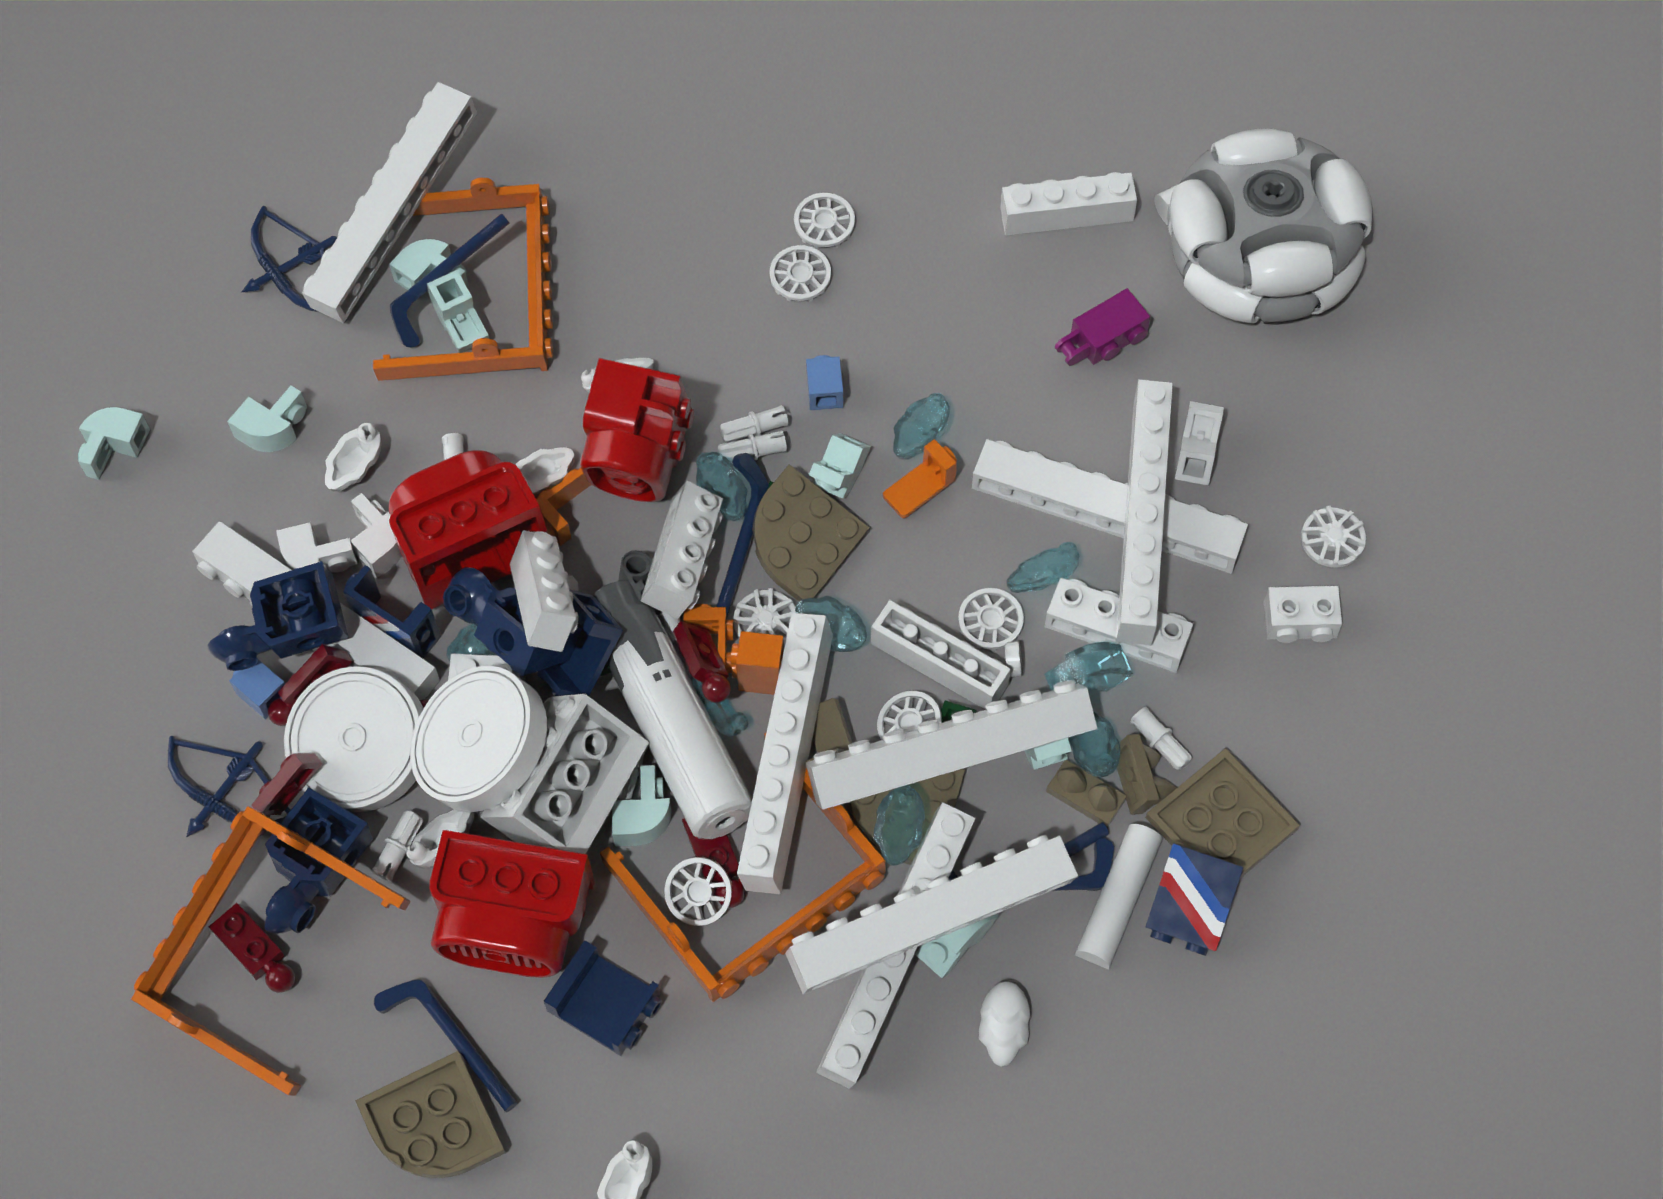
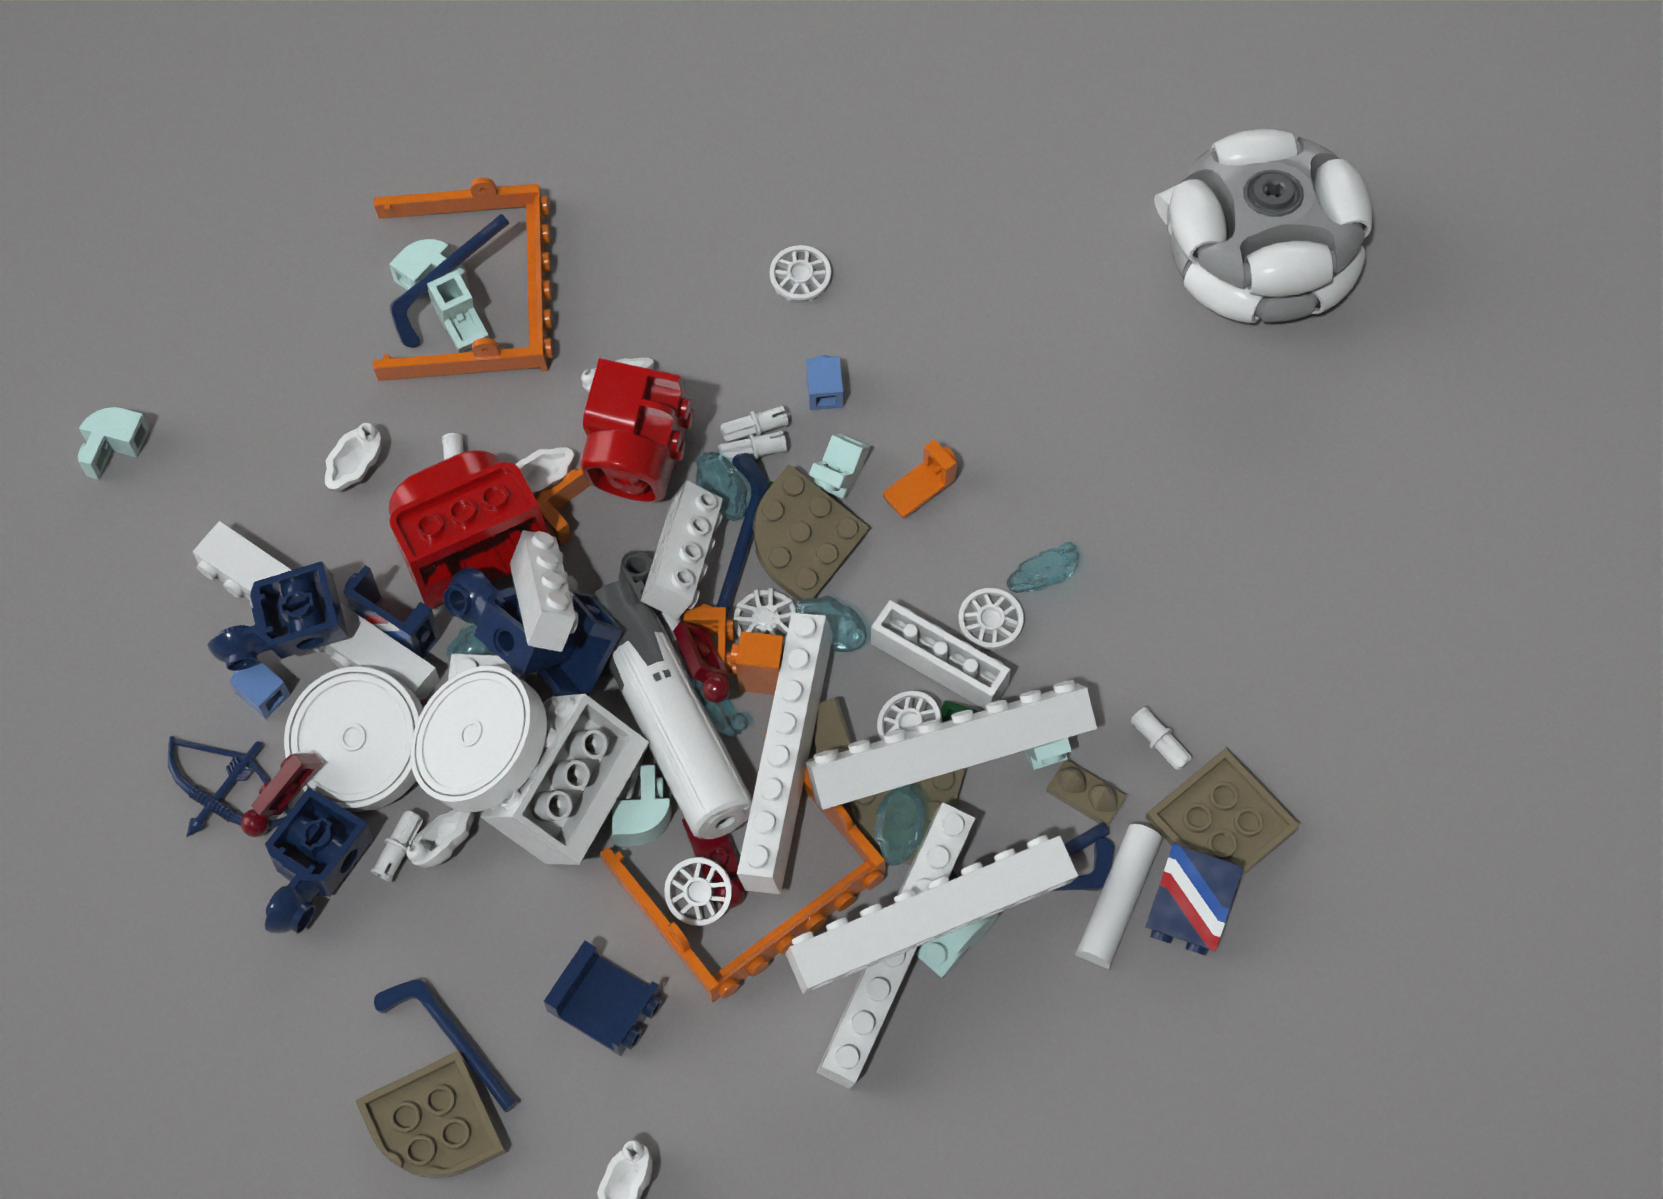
orange piece [131,806,411,1096] -> none
dark red plate [208,902,295,993] -> none
light aqua brick [227,385,307,452] -> none
dark blue piece [241,206,337,312] -> none
dark red plate [268,644,353,726] -> none
white brick [276,522,358,572] -> none
white brick [302,82,477,323] -> none
white brick [351,493,402,578] -> none
red brick [429,830,595,978] -> none
white wheel [794,193,855,249] -> none
clear light blue arm [893,393,950,460] -> none
white brick [972,439,1248,574] -> none
white arm [979,981,1031,1067] -> none
white brick [1000,172,1137,236] -> none
white tile [1005,641,1022,677] -> none
white brick [1044,578,1193,673] -> none
clear light blue brick [1044,642,1133,692] -> none
magenta brick [1055,288,1151,366] -> none
clear light blue arm [1068,711,1121,777] -> none
dark tan tile [1111,734,1177,815] -> none
white brick [1116,379,1173,646] -> none
white brick [1175,401,1224,485] -> none
white brick [1264,586,1342,643] -> none
white wheel [1301,506,1366,568] -> none

